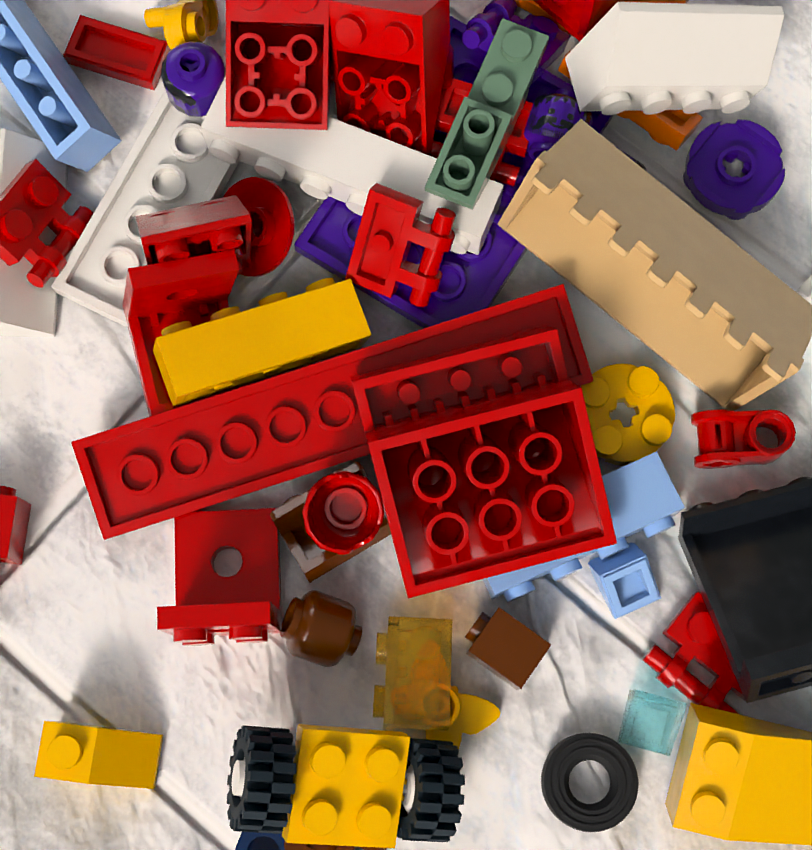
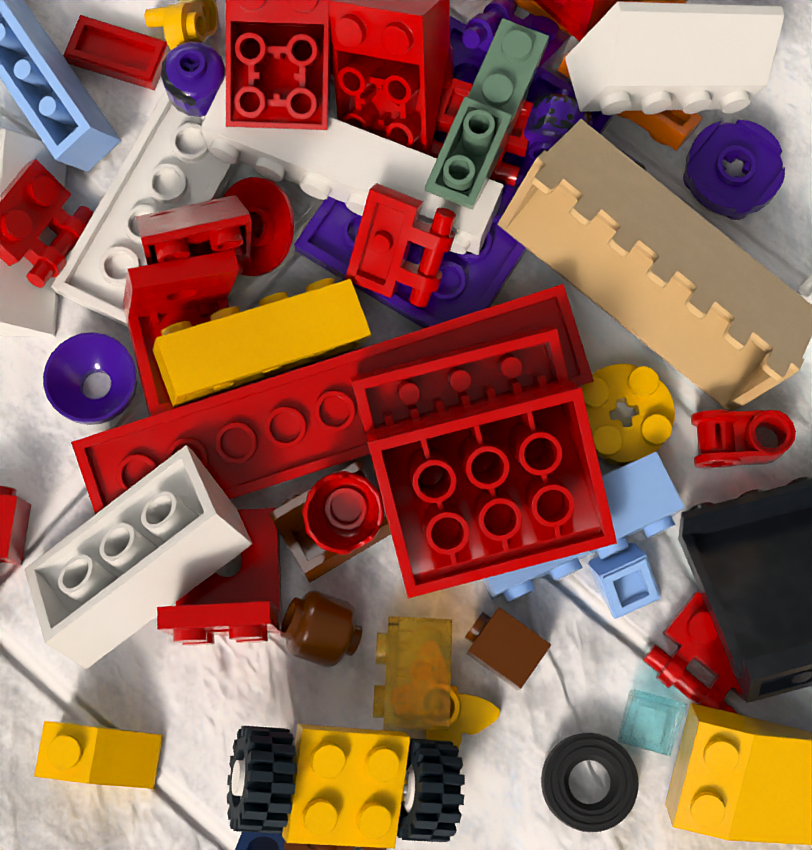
none -> white slope [24,445,253,669]
none -> dark purple piece [43,332,138,425]

